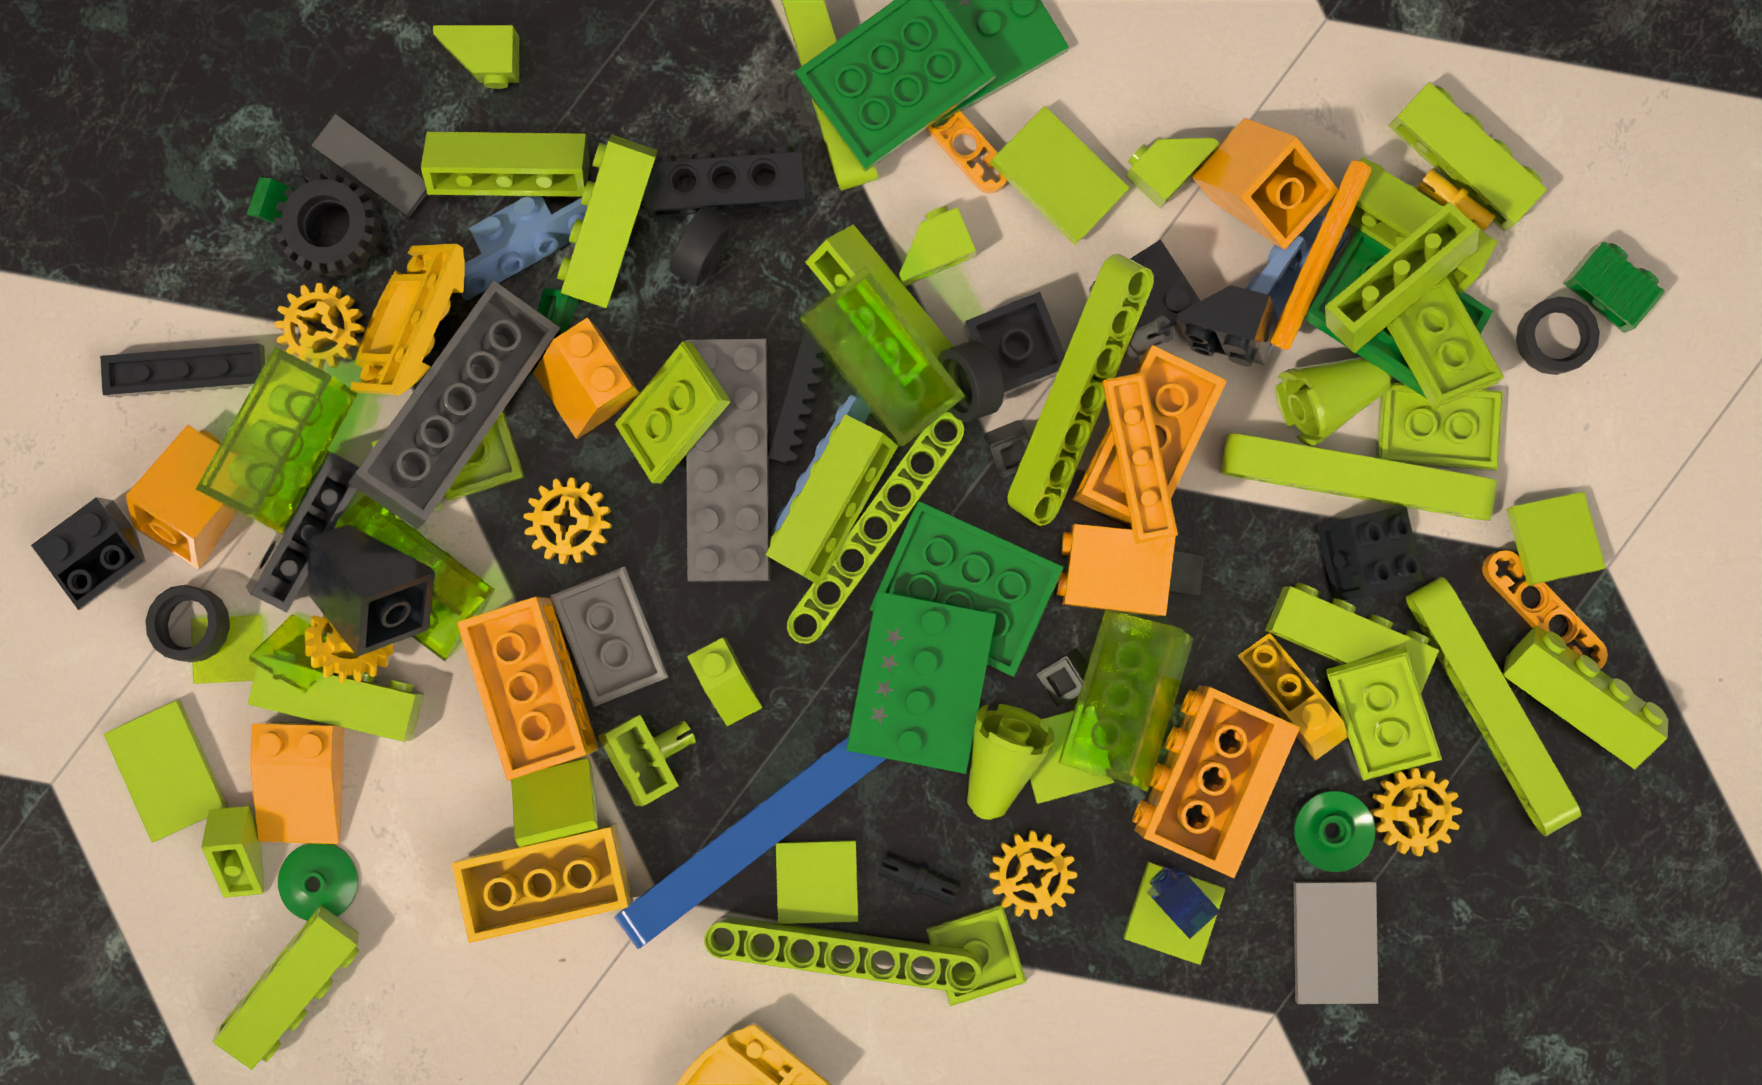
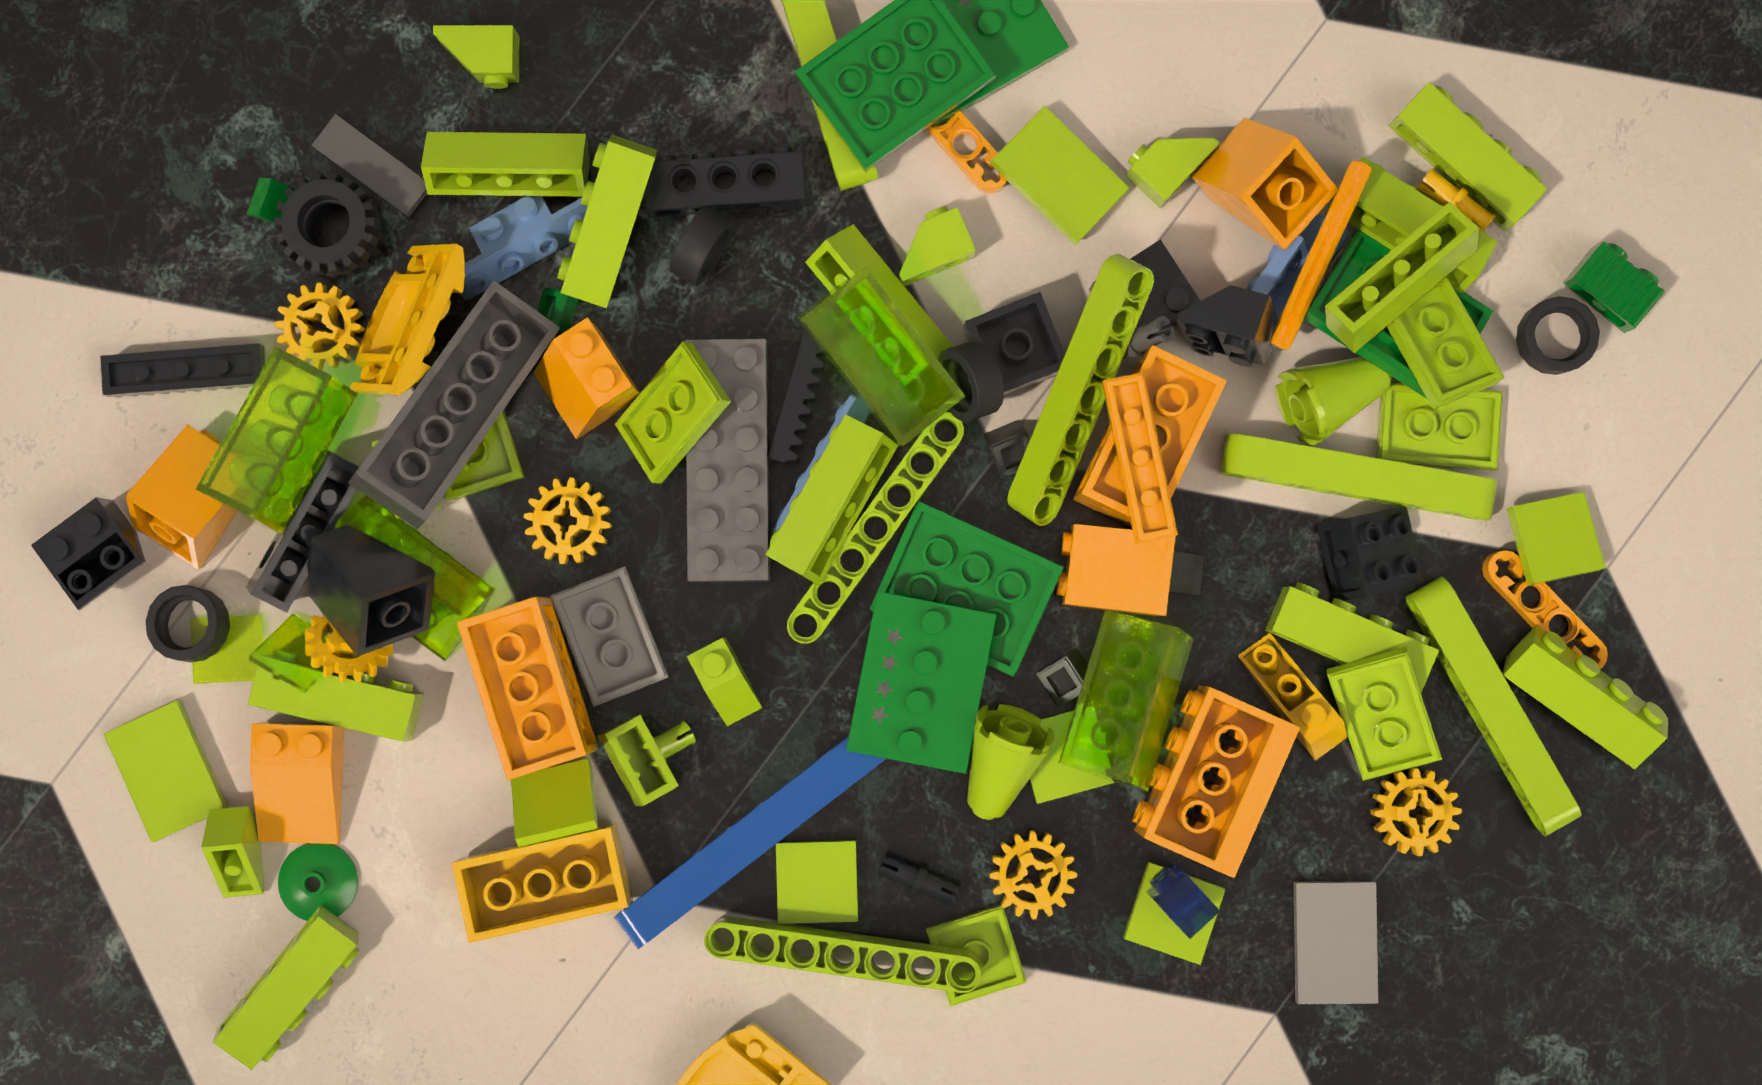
green dish [1294,791,1375,872] -> none

